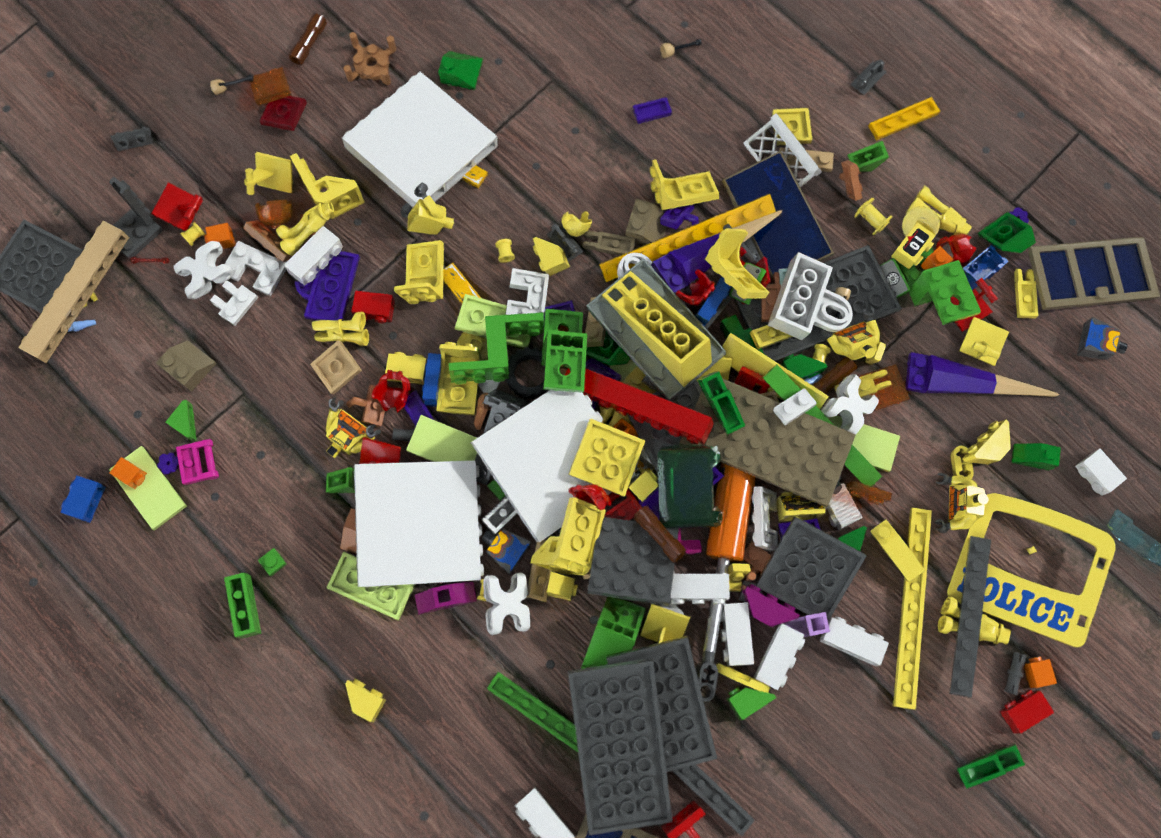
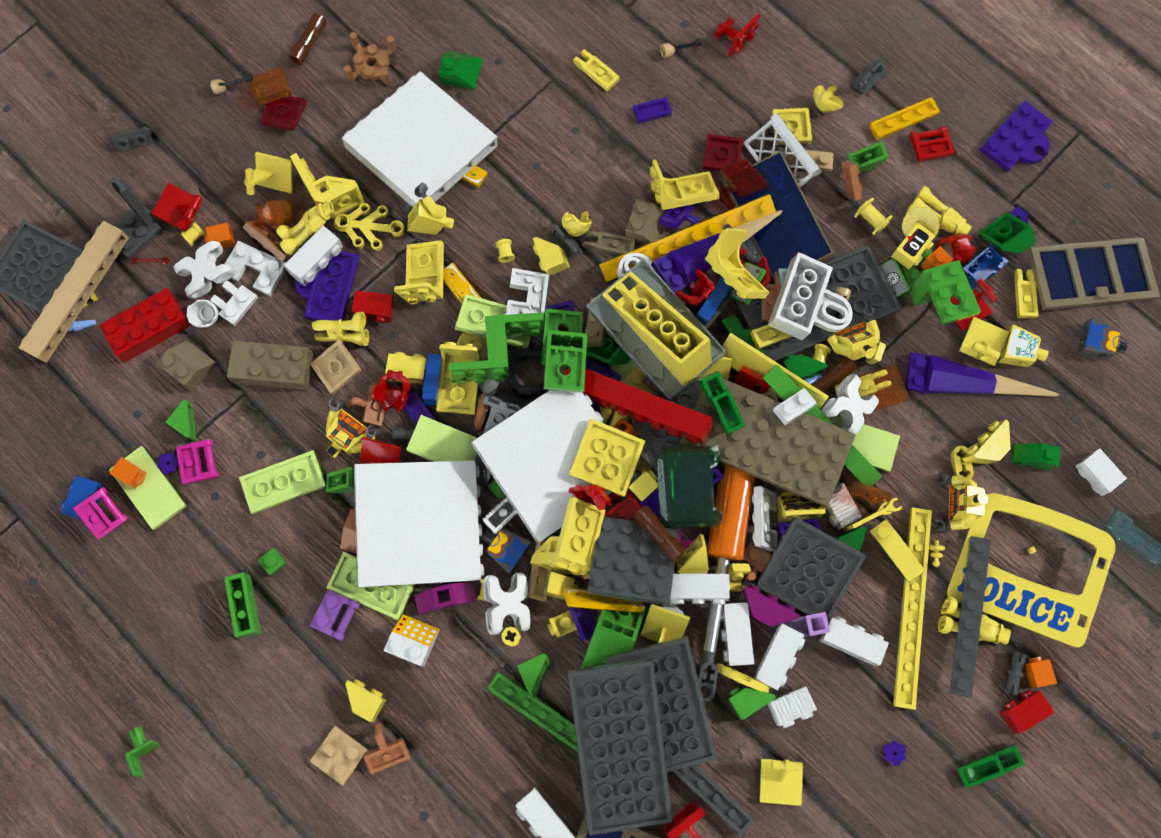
none -> dark pink plate [72,487,128,540]
none -> red brick [99,288,191,363]
none -> bright green bracket [125,727,160,778]
none -> white hair [186,299,219,328]
none -> dark tan brick [227,341,314,390]
none -> yellowish green tile [239,450,326,514]
none -> medium lavender plate [310,589,360,641]
none -> tan hinge [310,726,369,786]
none -> light yellow plant [334,203,405,251]
none -> nougat plate [363,724,410,775]
none -> white slope [384,614,440,667]
none -> light yellow bush [502,627,521,647]
none -> bright green slope [517,654,550,699]
none -> light yellow bracket [547,611,577,639]
none -> yellow tile [563,588,645,613]
none -> dark purple tile [568,607,597,642]
none -> light yellow hinge [573,50,620,92]
none -> light yellow slope [676,534,709,574]
none -> dark red plate [703,134,743,173]
none -> red plate [713,14,760,57]
none -> clear red plate [717,158,768,210]
none -> light yellow plate [759,759,803,806]
none -> white brick [767,686,817,728]
none -> light yellow hair [813,85,843,112]
none -> light yellow flag [843,498,902,532]
none -> dark purple plant [883,741,906,766]
none -> red plate [909,126,955,162]
none -> light yellow hair [929,540,945,567]
none -> dark purple plate [979,100,1053,172]
none -> torso [998,325,1048,367]

